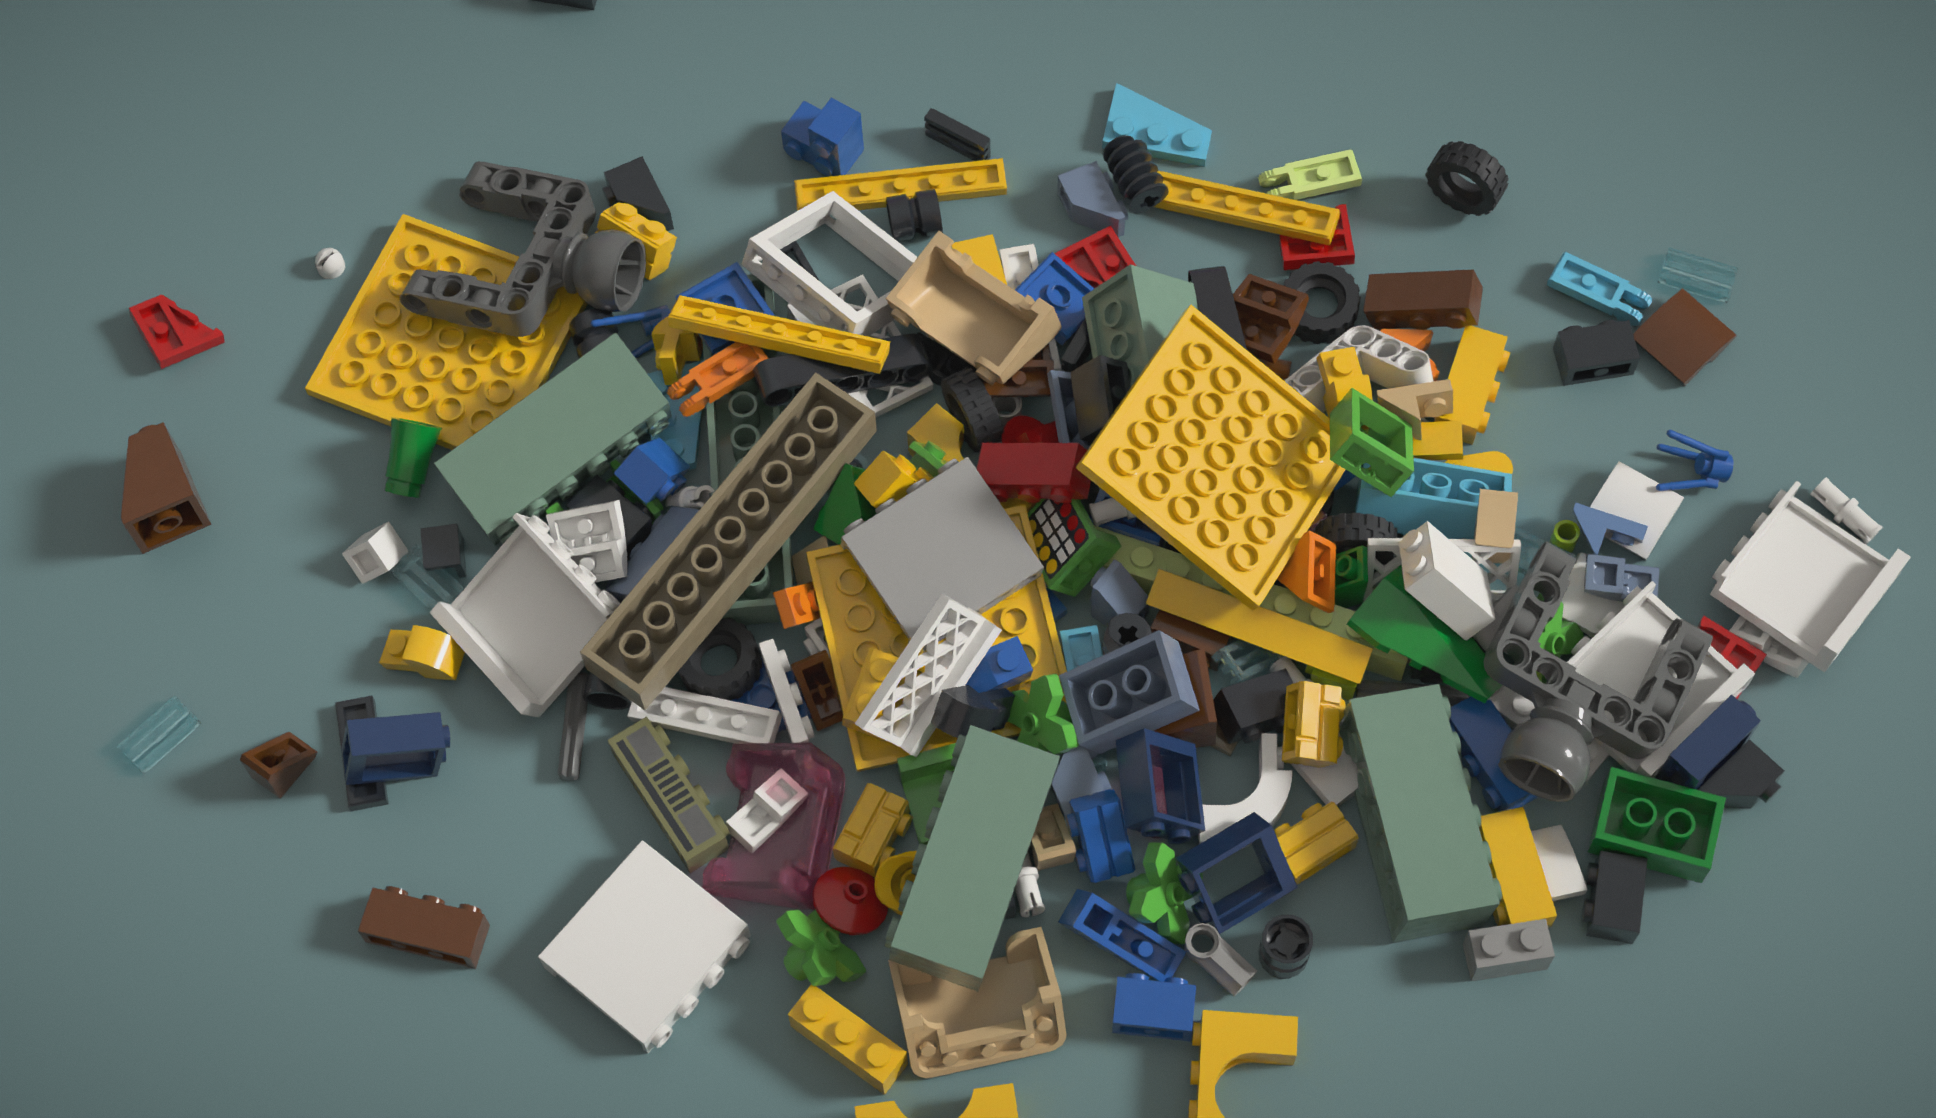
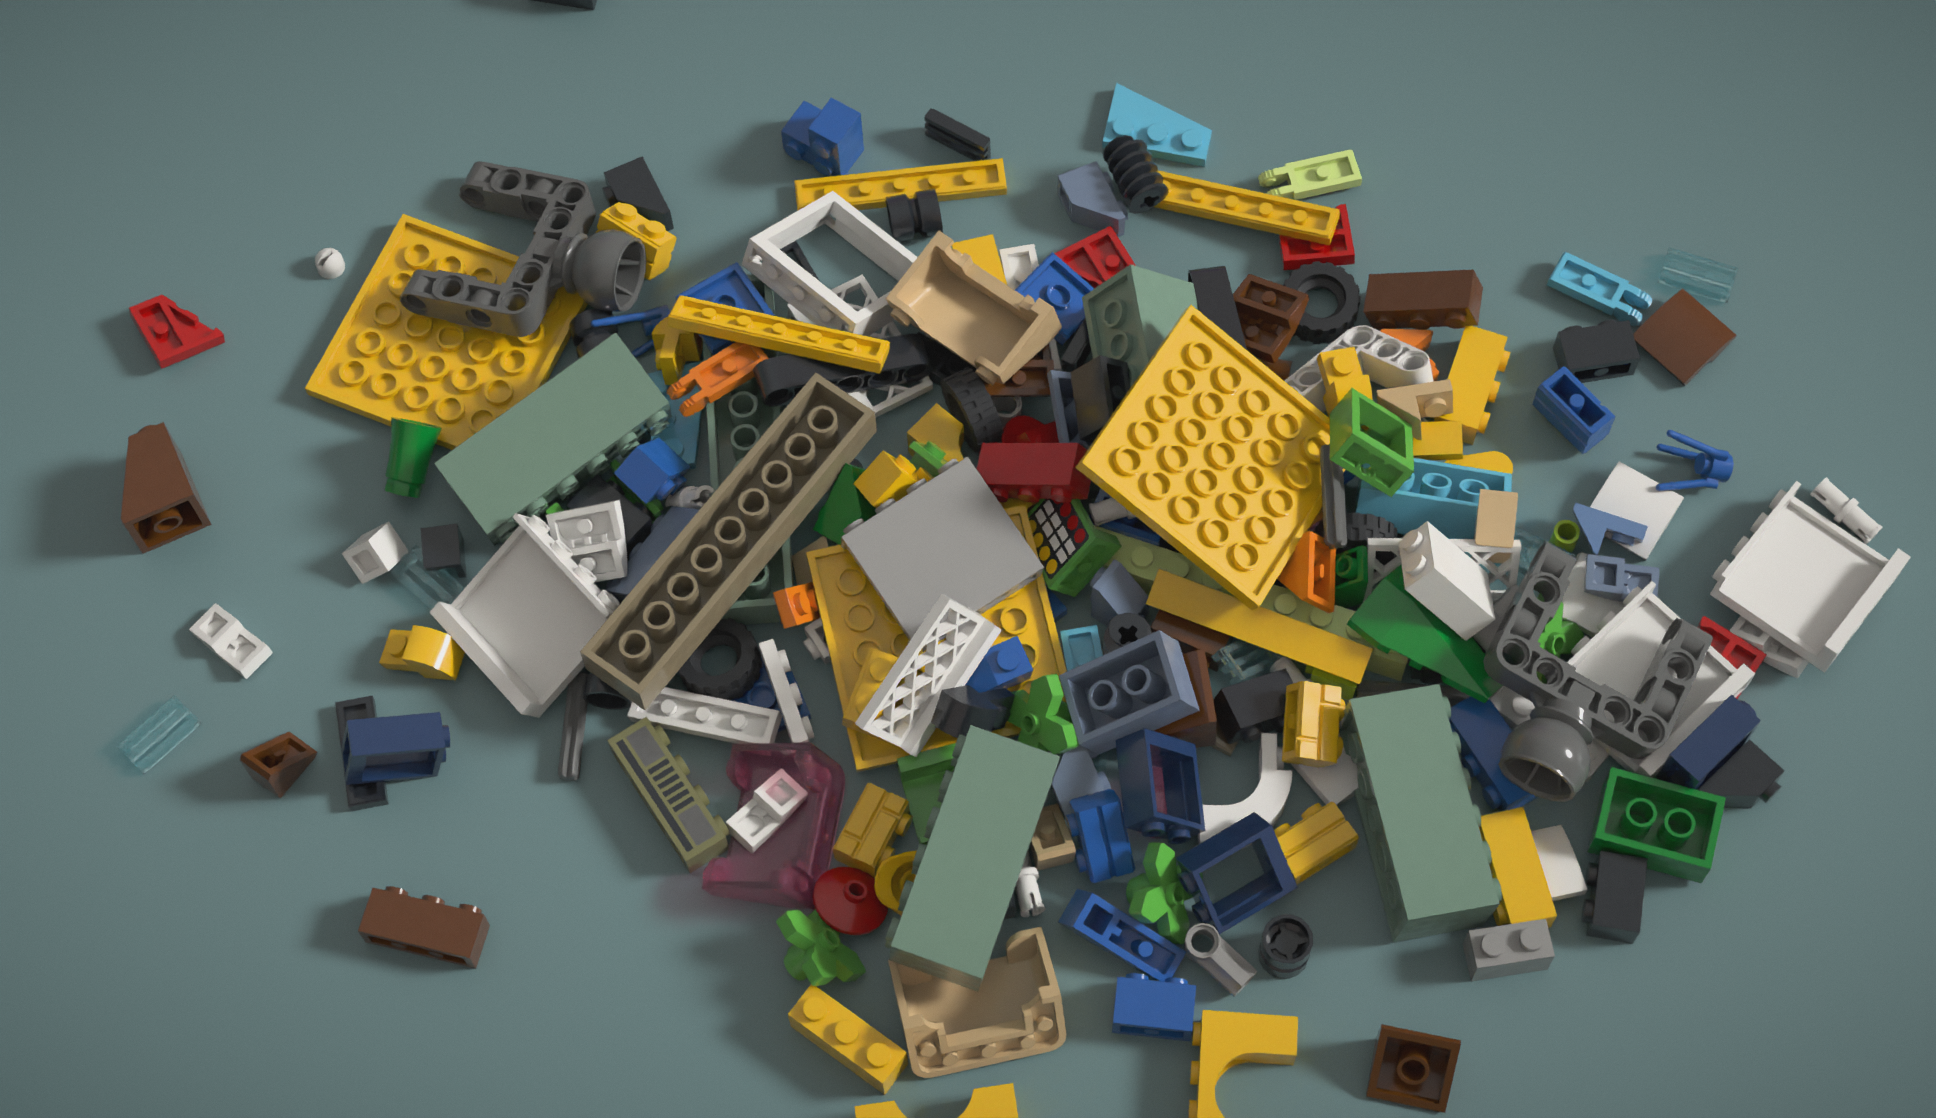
white panel [538,840,751,1053] -> none
reddish brown slope [790,650,843,731] -> none
black tyre [1425,141,1509,216] -> none
none -> white slope [189,603,273,679]
none -> dark grey axle [1320,444,1347,549]
none -> reddish brown slope [1366,1024,1461,1113]
none -> blue brick [1532,366,1616,454]

